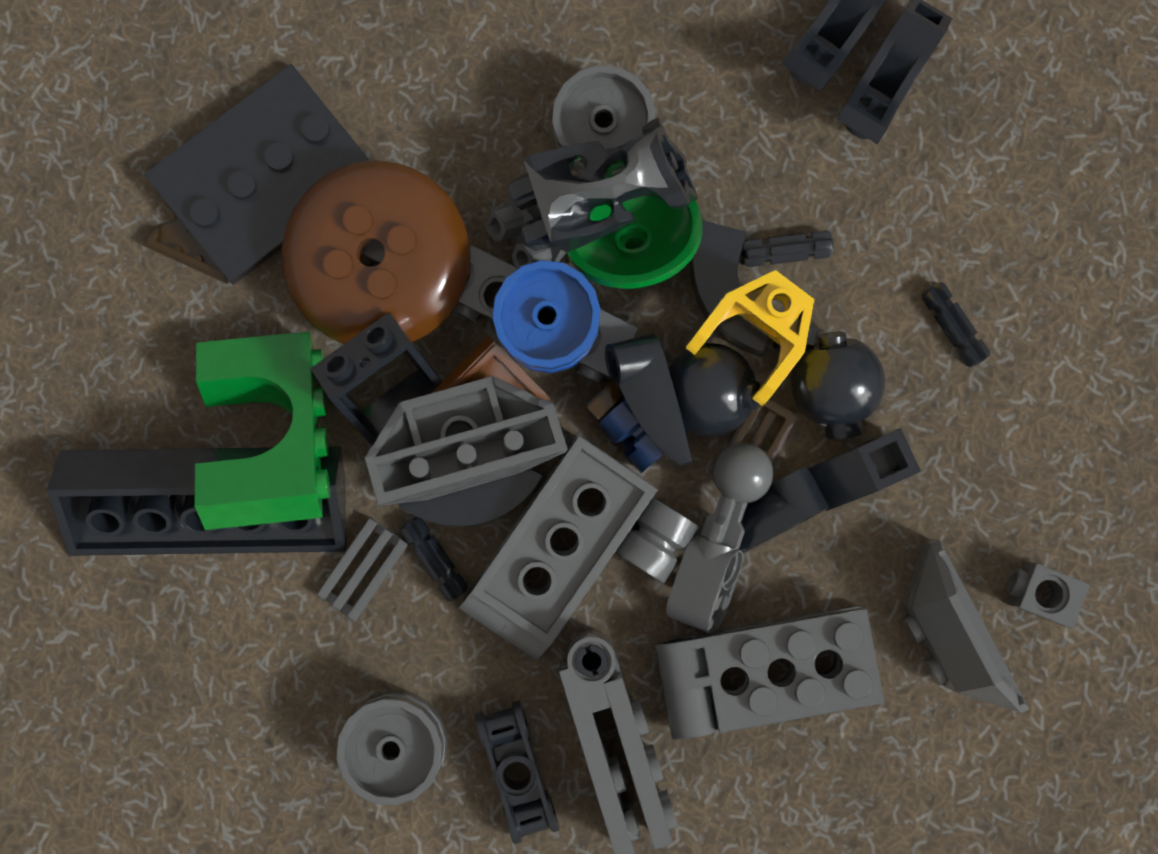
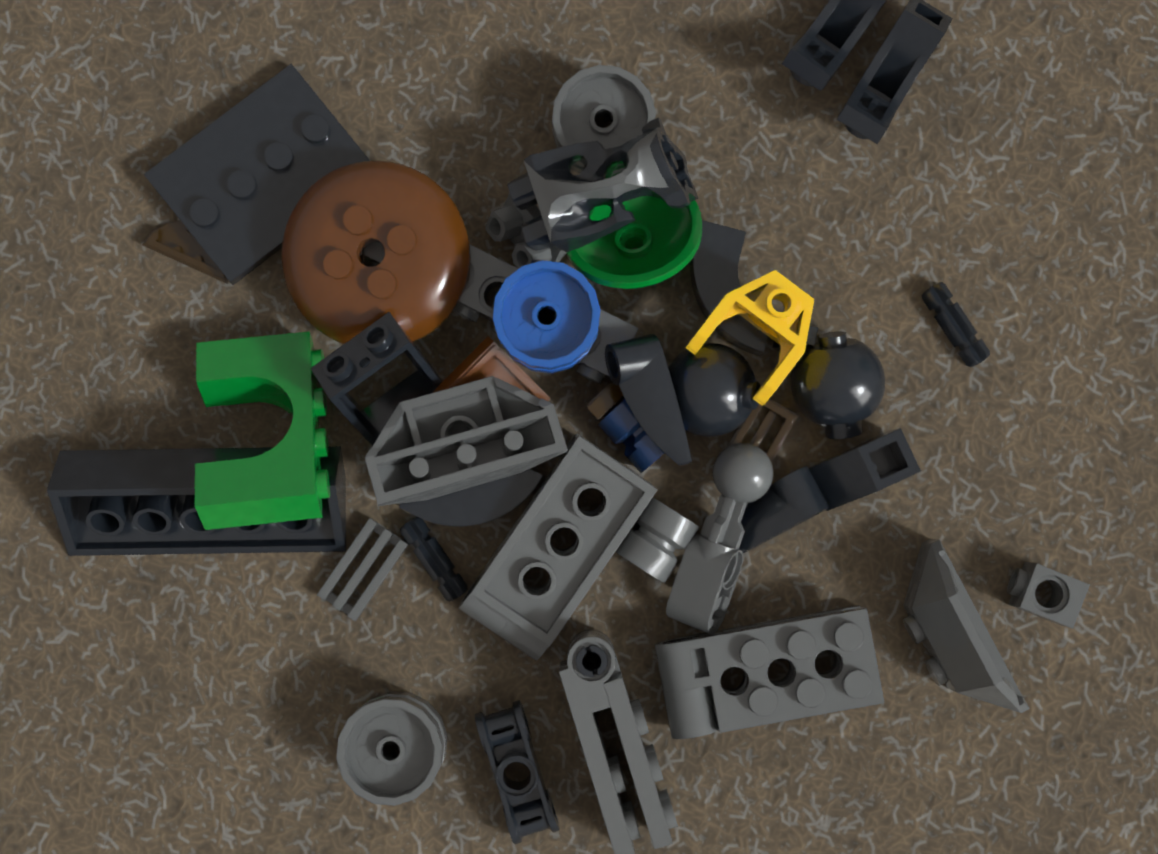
black axle [742,230,834,267] -> none

